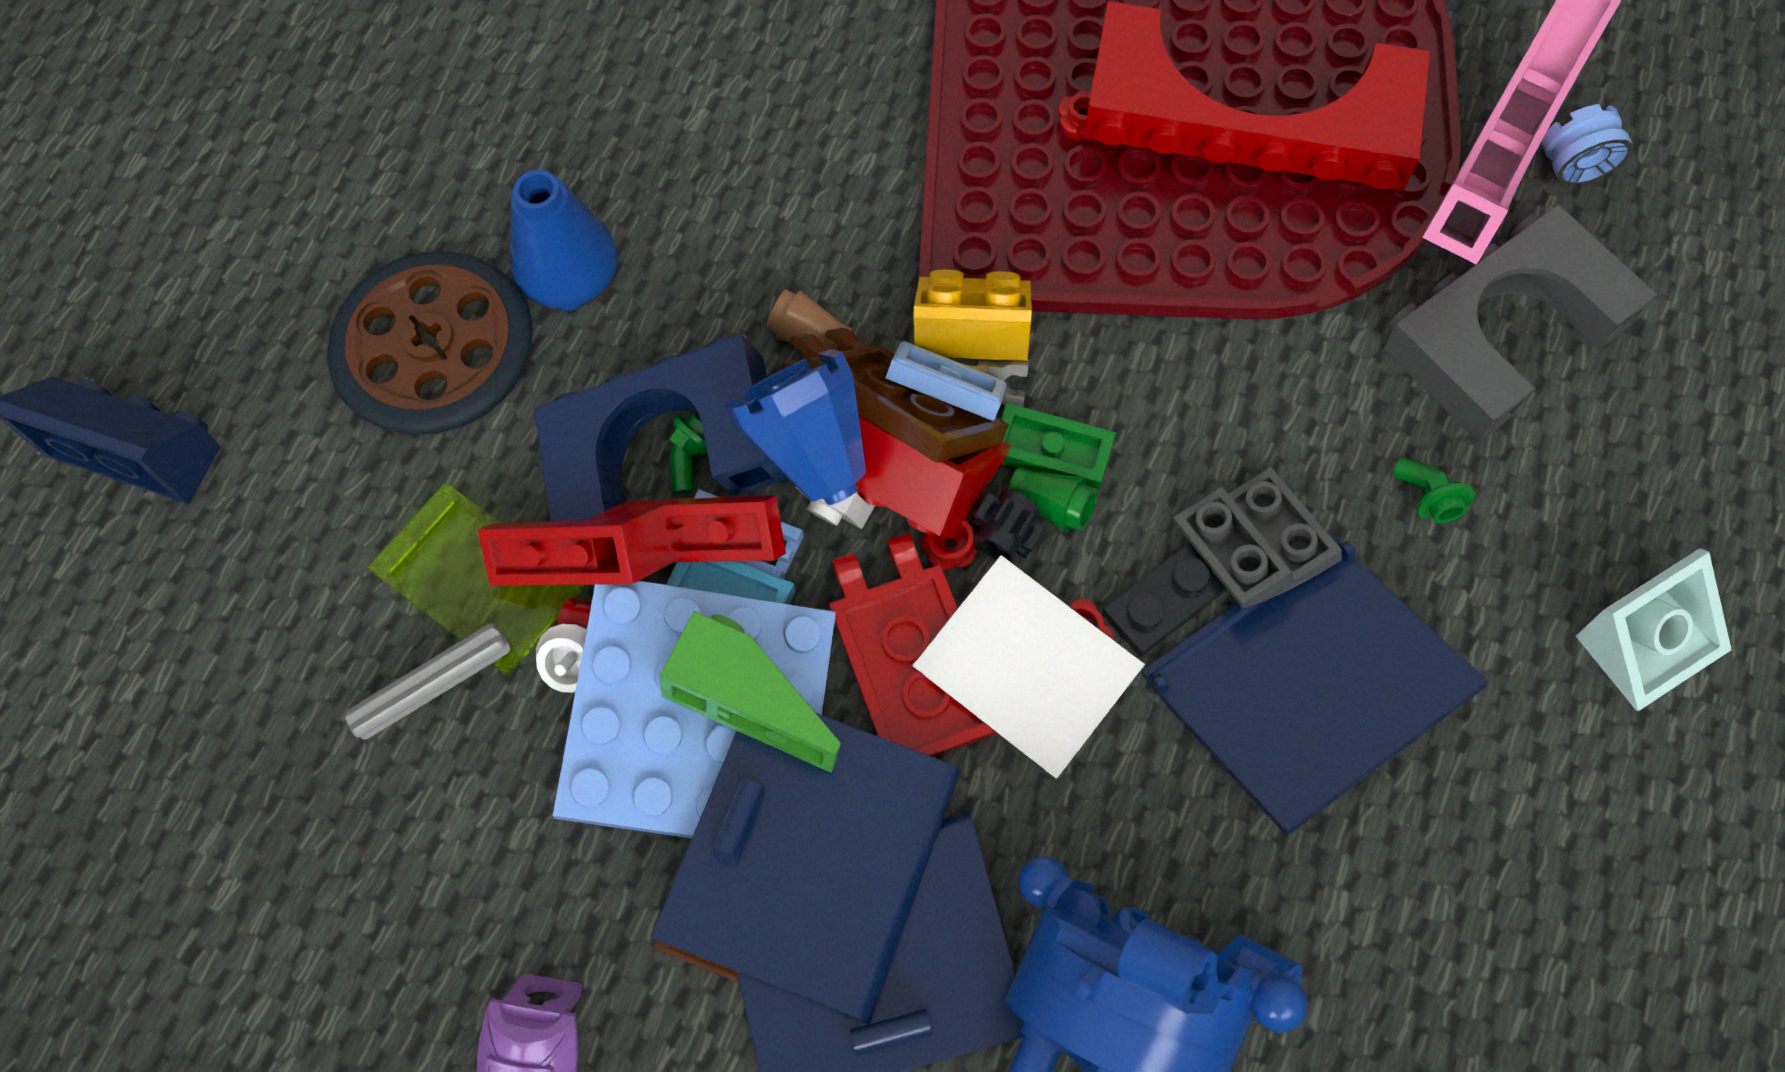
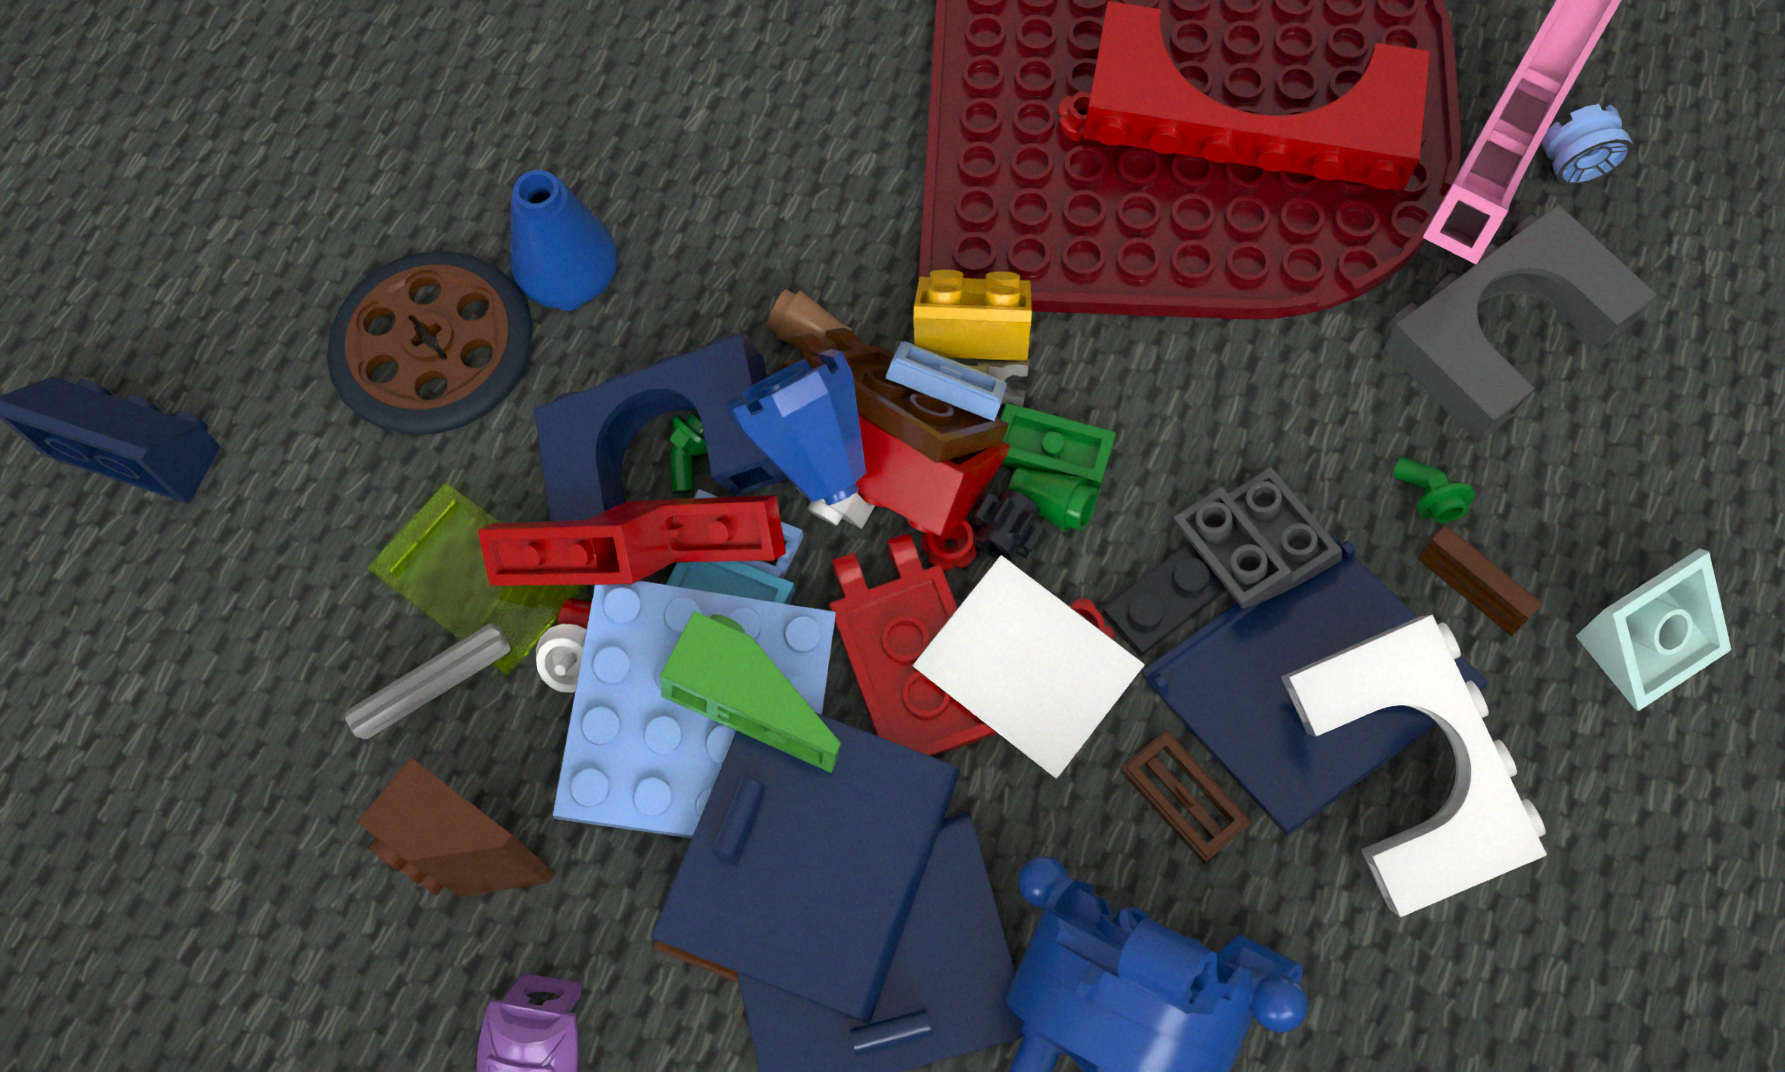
none -> reddish brown slope [357,757,555,897]
none -> reddish brown tile [1120,729,1251,864]
none -> white arch [1281,615,1547,917]
none -> reddish brown tile [1418,526,1542,637]

